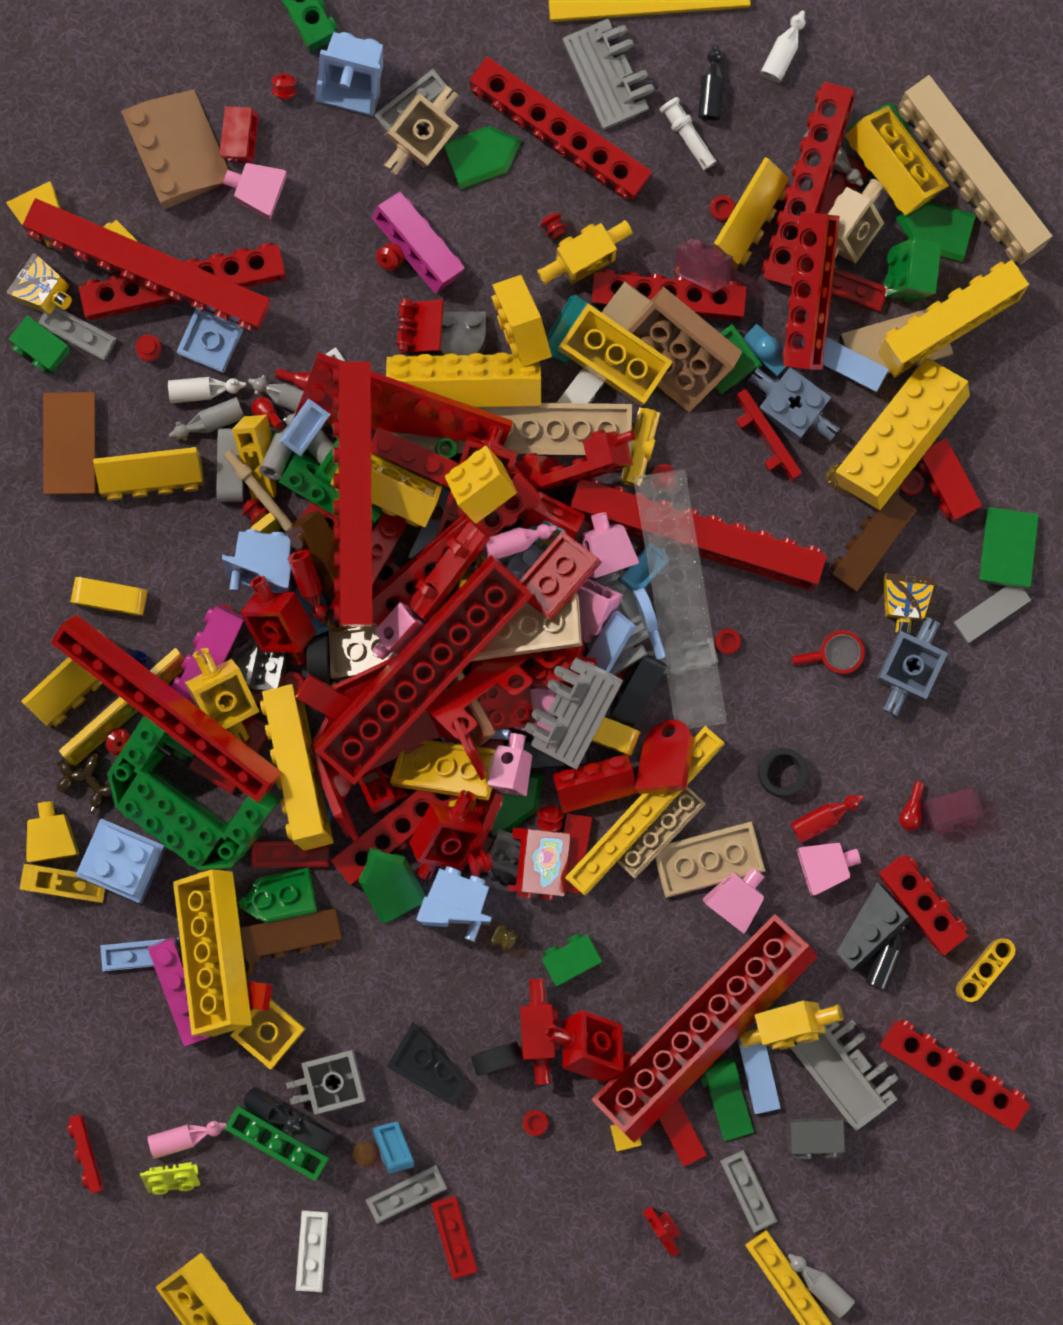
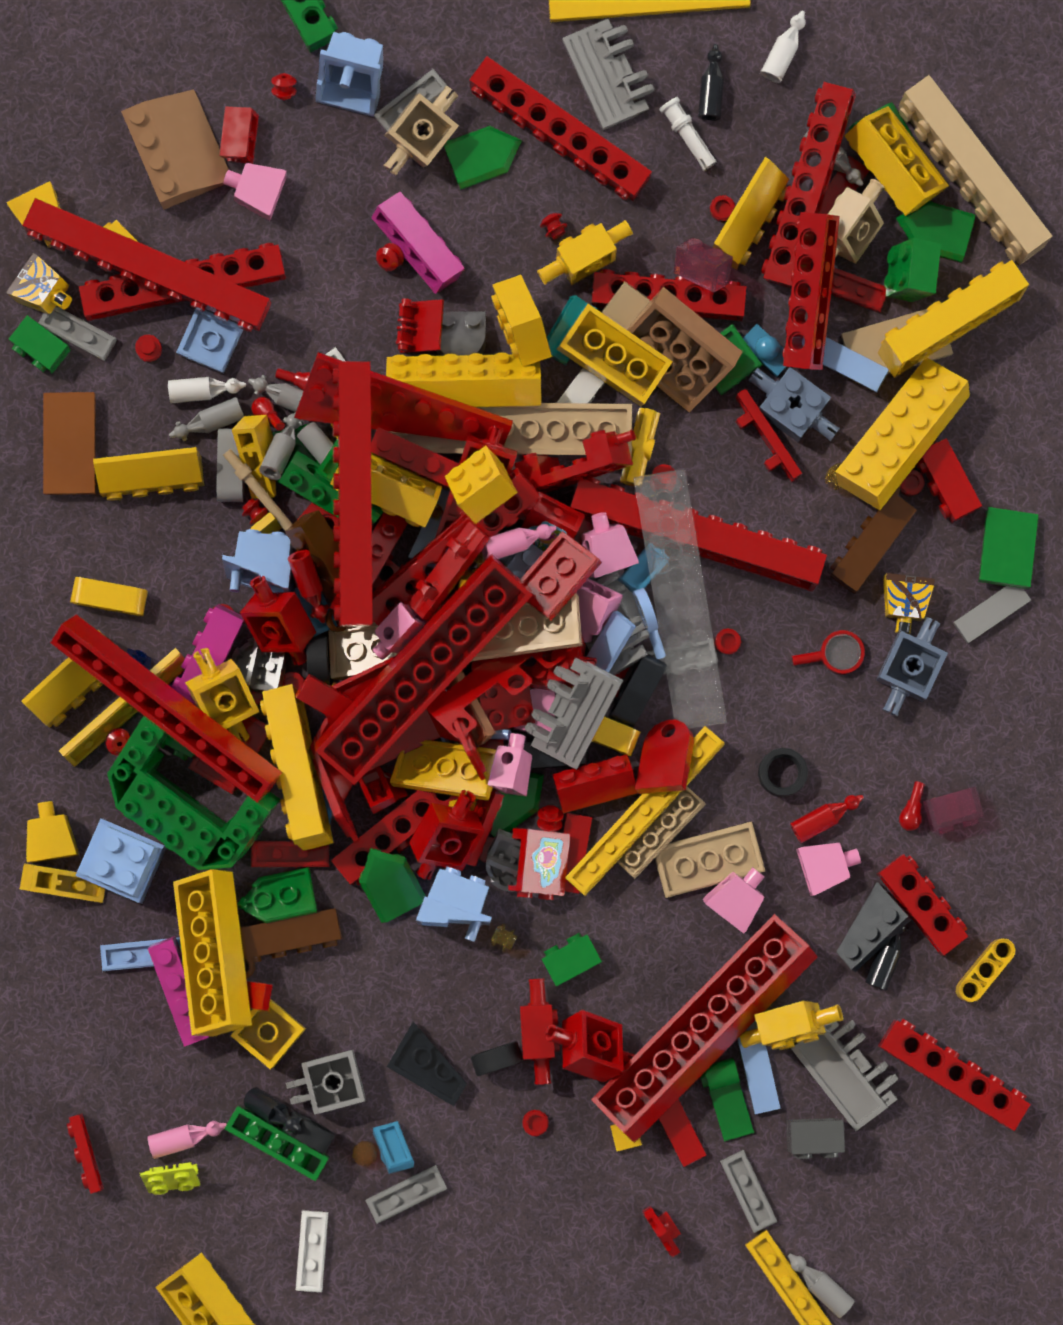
dark brown piece [57,753,113,815] -> none
light blue tile [279,399,330,456] -> none
red tile [431,1195,478,1279] -> none
green hinge [434,438,457,459] -> none
red wheel [467,850,493,878] -> none

